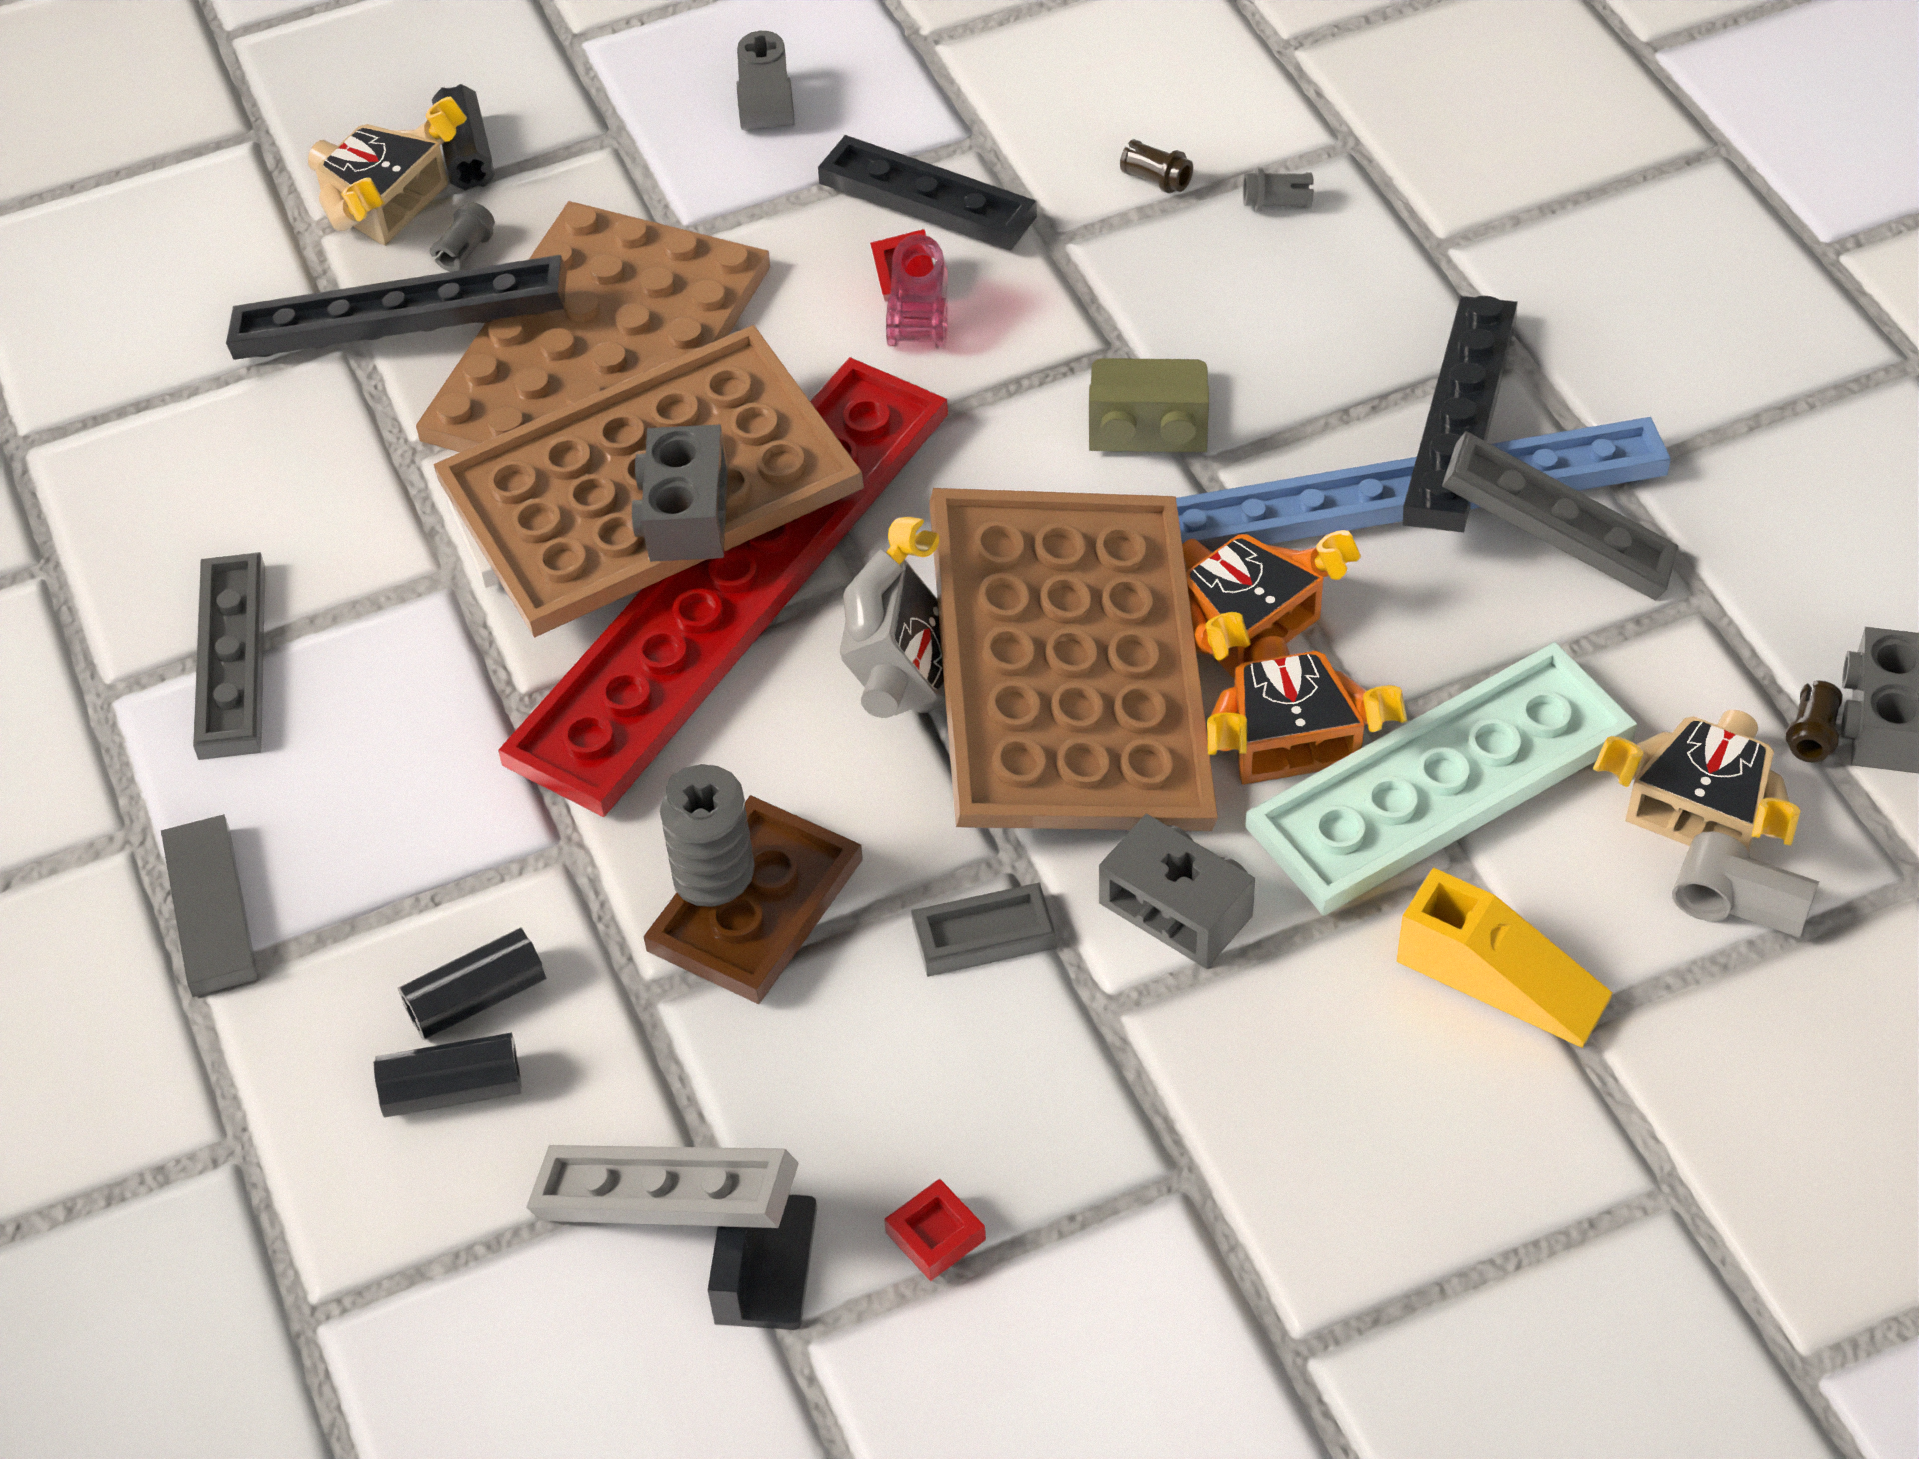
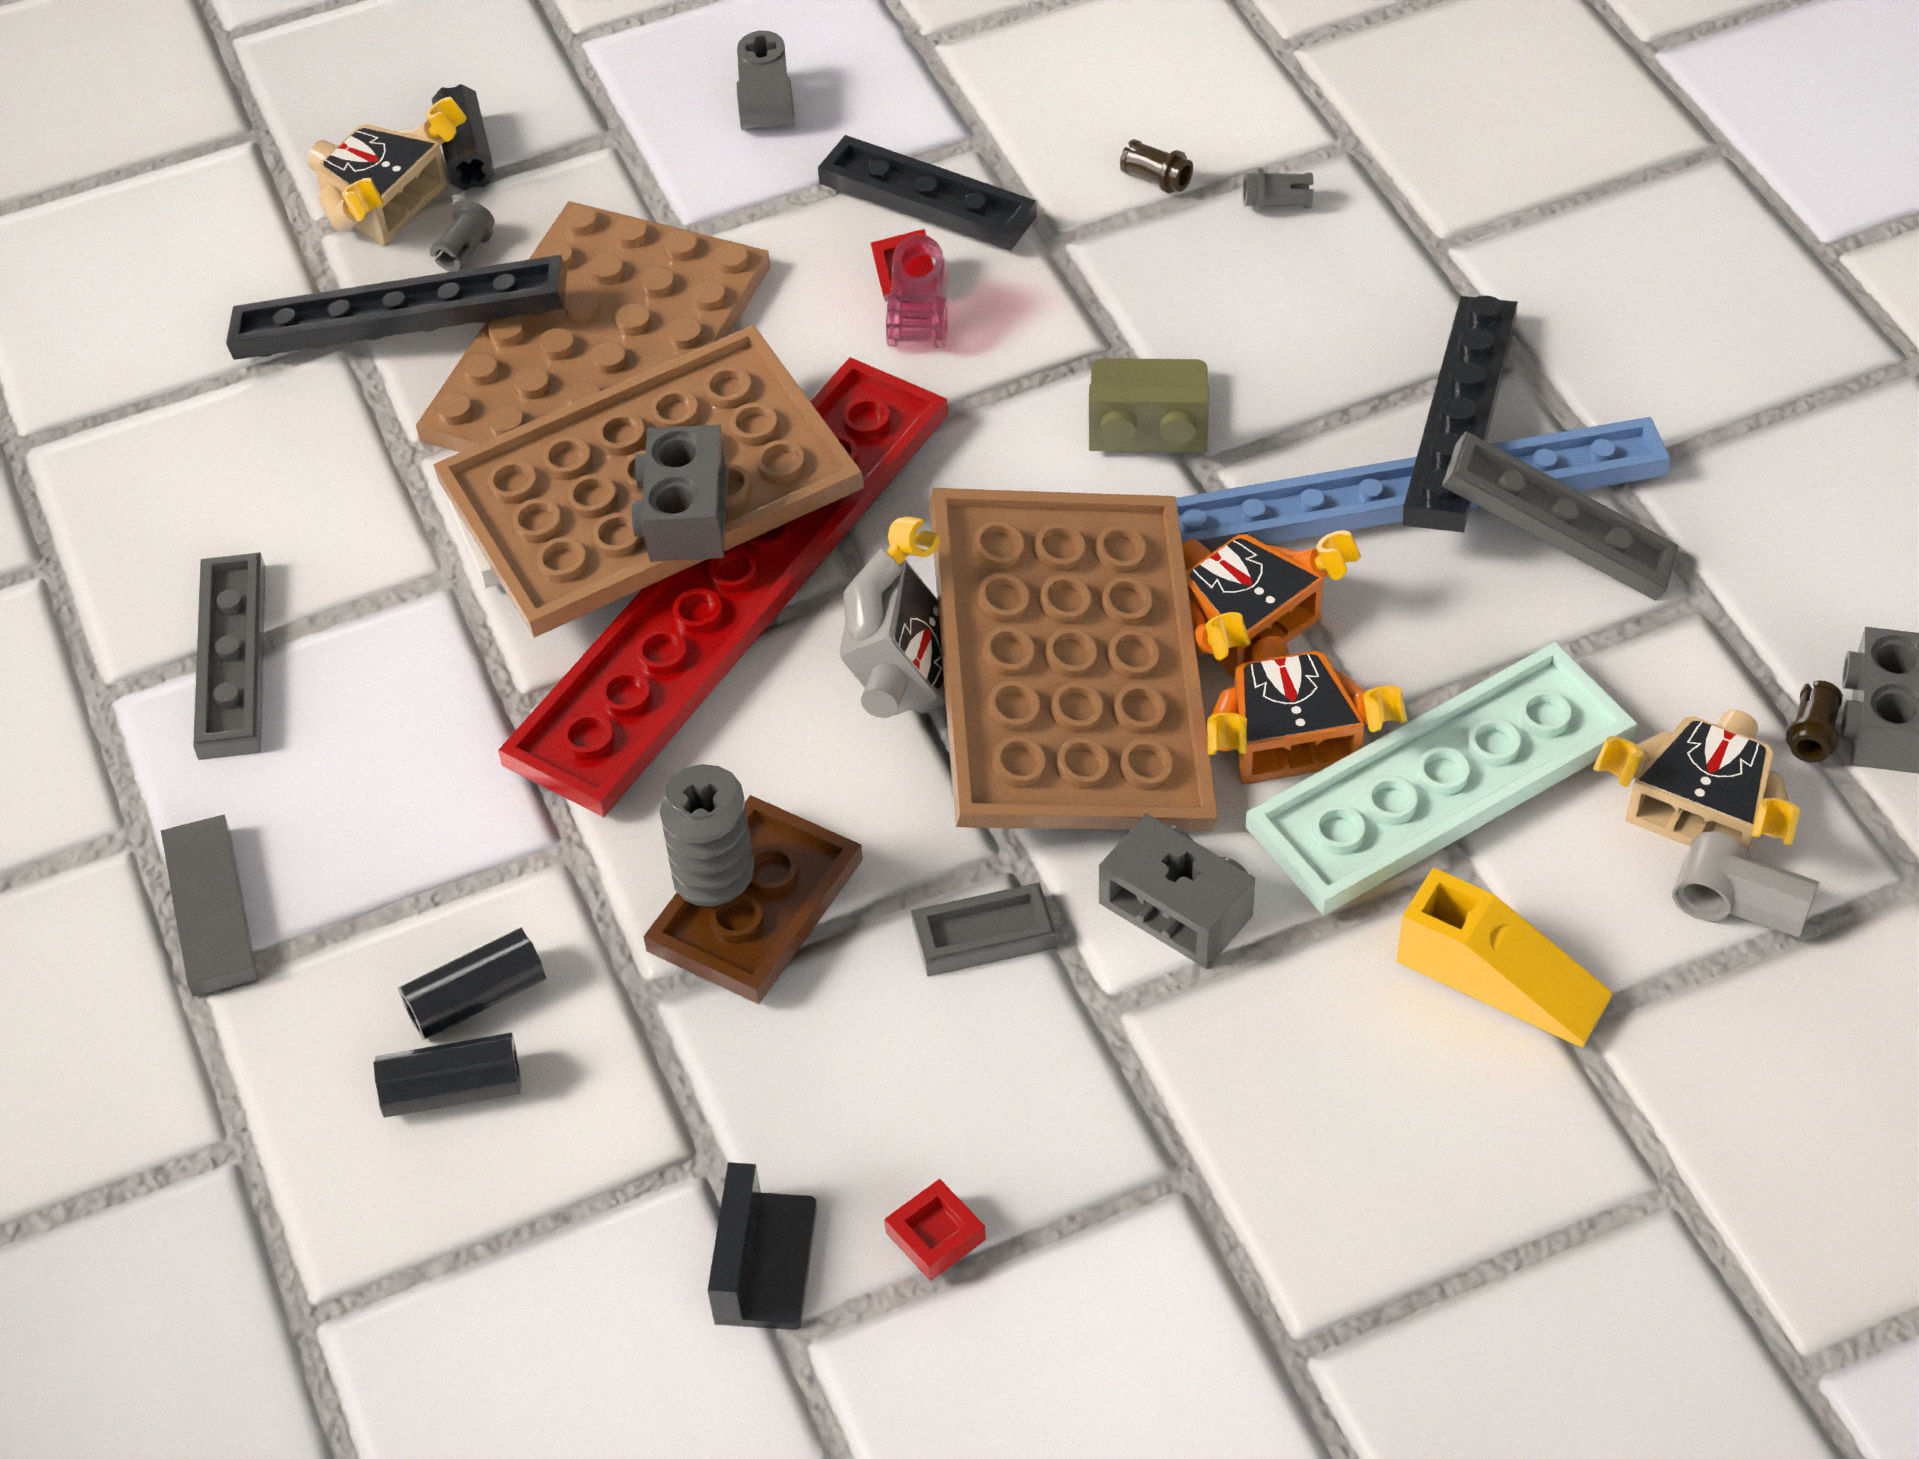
light grey plate [526,1145,799,1228] -> none

